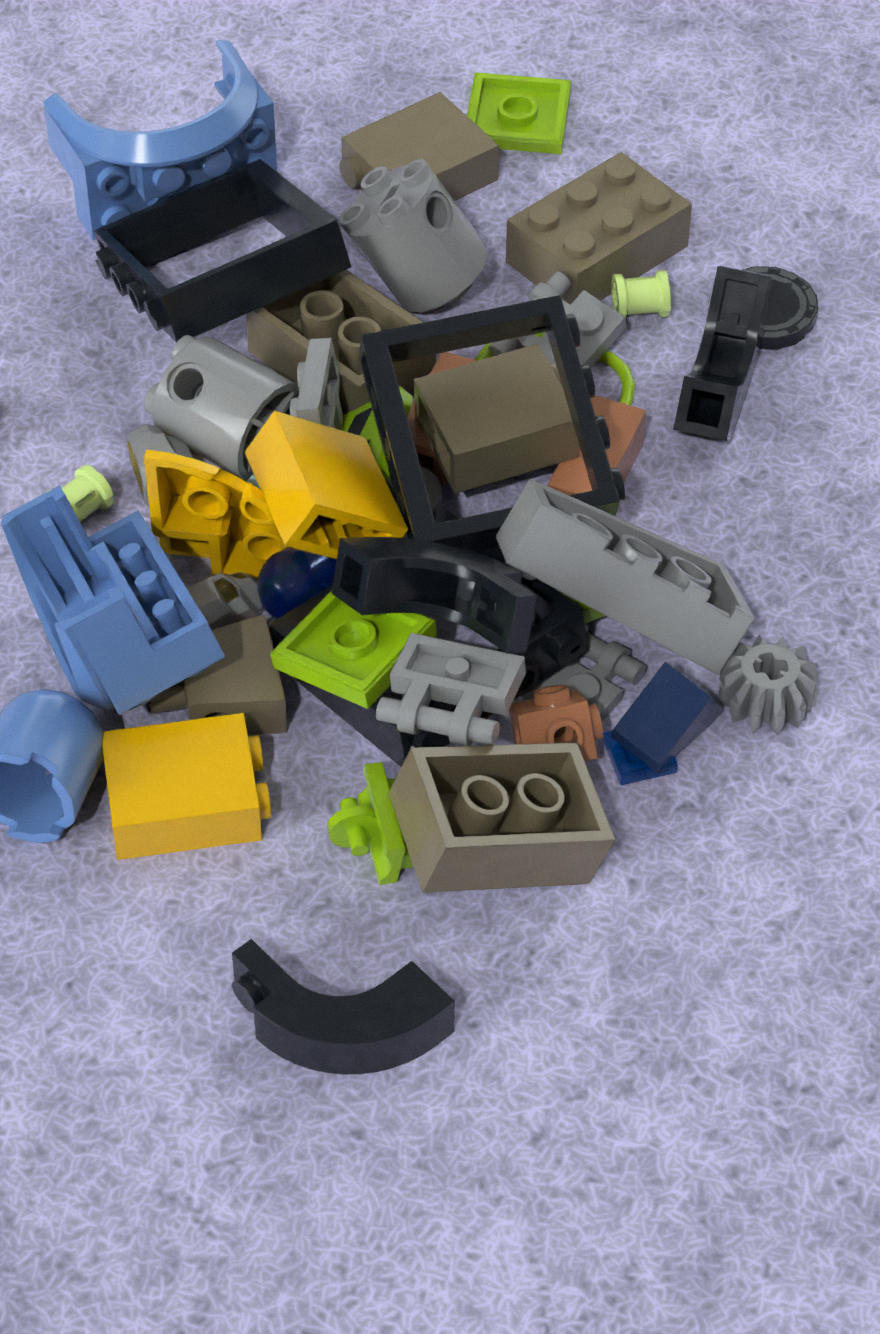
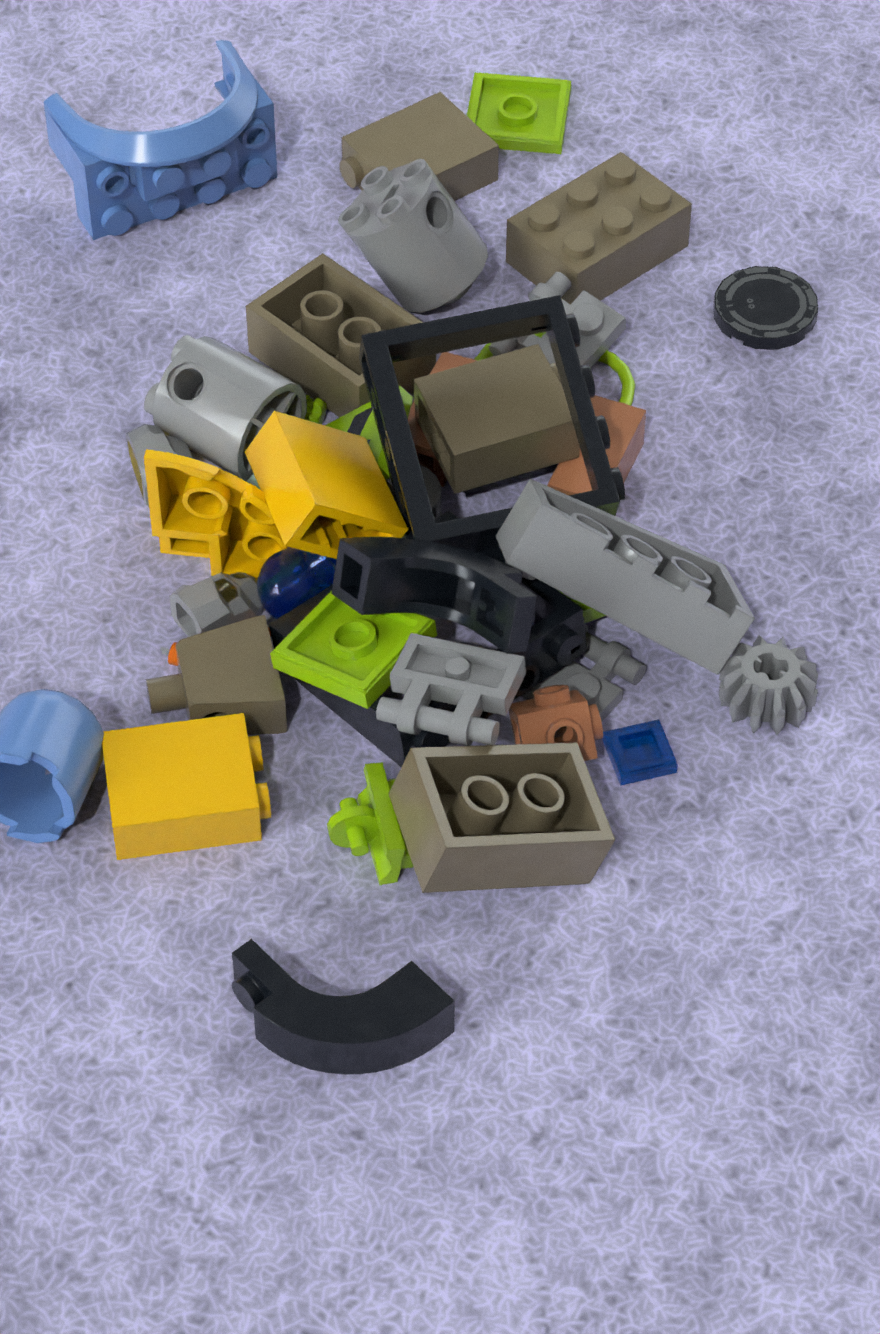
medium blue piece [1,485,225,715] -> none
yellowish green bush [45,464,114,522] -> none
black window [93,159,352,343] -> none
light grey plate [290,338,343,430] -> none
dark blue slope [610,662,724,772] -> none
yellowish green bush [611,270,671,318] -> none
black arch [673,266,773,441] -> none

